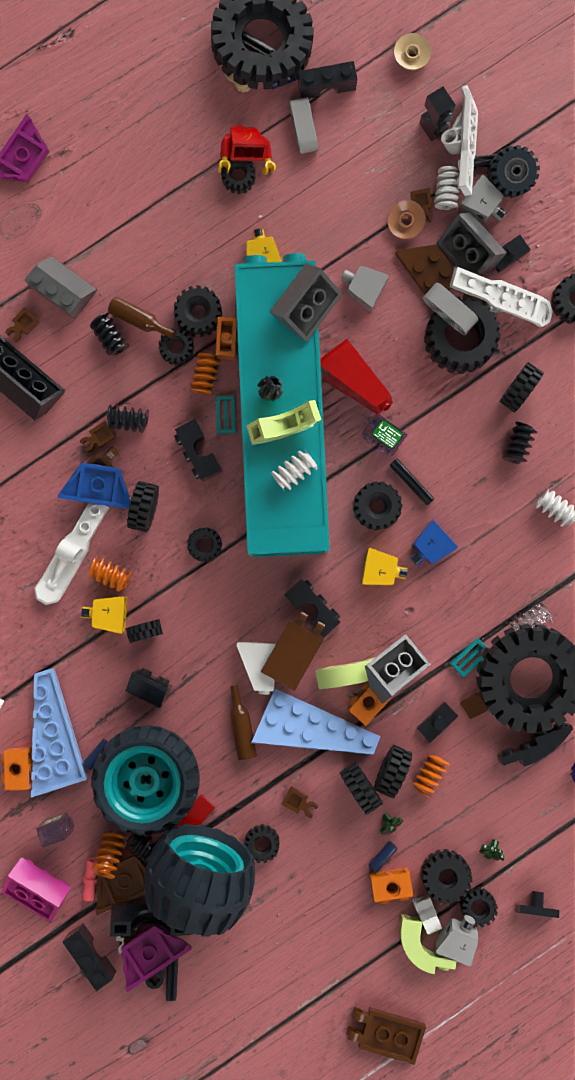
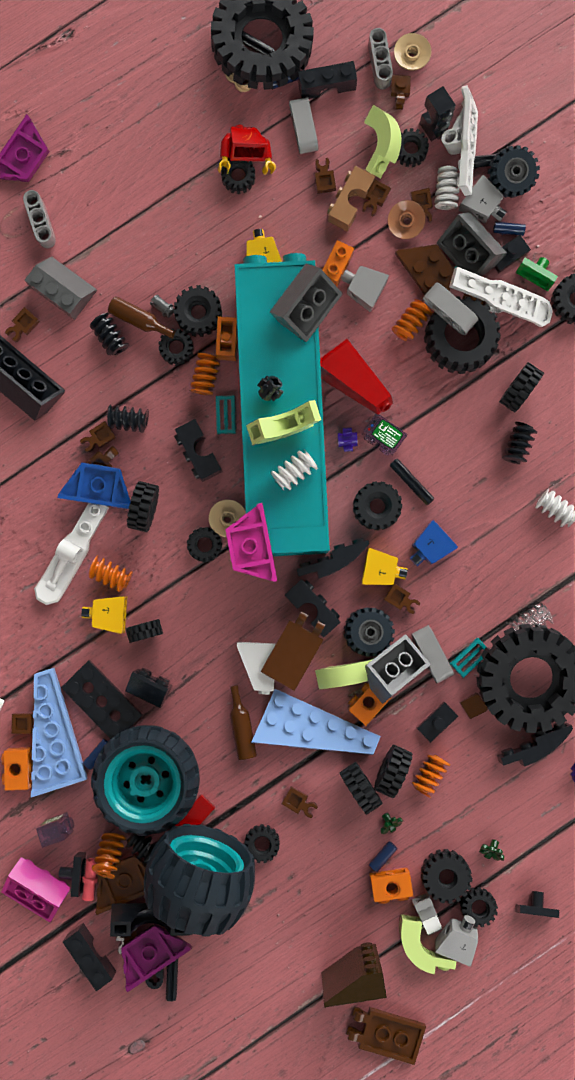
none -> reddish brown plate [11,713,33,734]
none -> light grey beam [23,190,56,249]
none -> black tile [59,852,86,897]
none -> black plate [61,660,143,739]
none -> dark grey pin [150,295,175,318]
none -> tan dish [209,500,246,537]
none -> dark pink wing [225,503,277,582]
none -> black slope [296,538,369,579]
none -> reddish brown plate [315,158,336,194]
none -> dark brown slope [321,942,387,1008]
none -> orange brick [322,240,354,287]
none -> medium nougat arch [327,165,375,232]
none -> dark purple gear [338,428,358,452]
none -> black wheel [343,608,395,657]
none -> reddish brown plate [362,180,391,217]
none -> yellowish green arch [364,105,401,179]
none -> light grey beam [368,28,393,90]
none -> reddish brown plate [384,584,421,614]
none -> reddish brown plate [391,75,411,110]
none -> orange piece [392,299,432,341]
none -> black tyre [397,128,429,167]
none -> light grey beam [411,625,454,683]
none -> dark blue axle [493,221,526,236]
none -> green tile [515,257,558,291]

